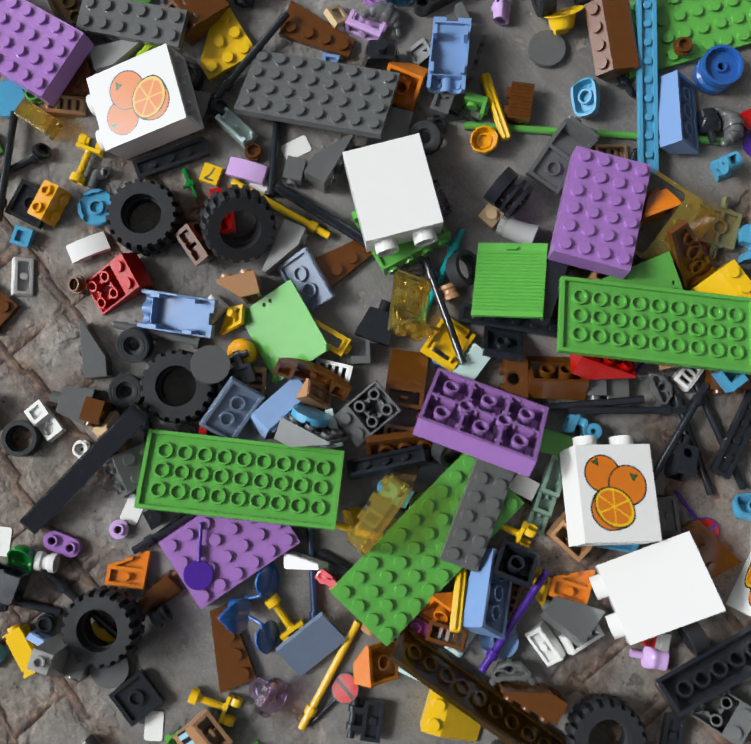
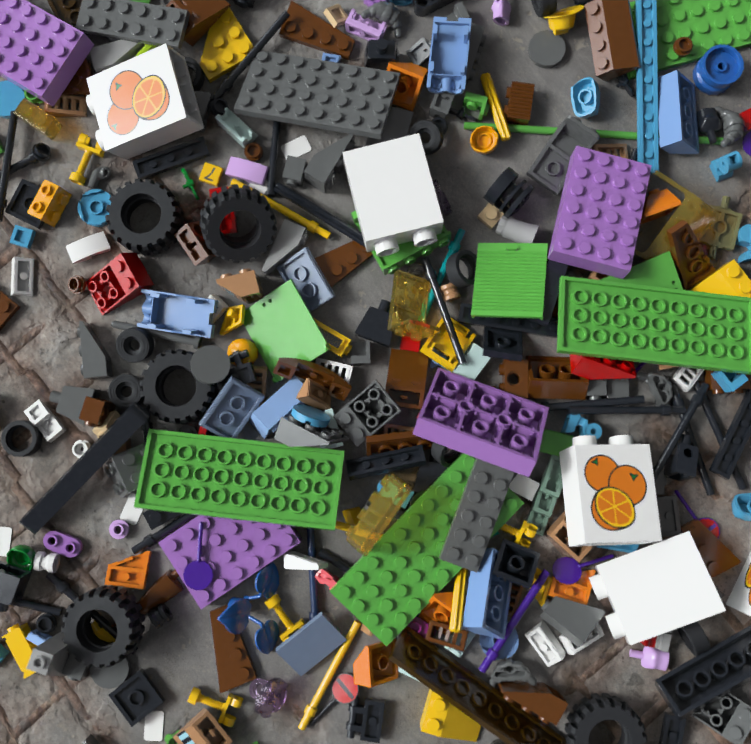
none -> red tile [400,331,421,352]
none -> dark purple piece [552,554,614,585]

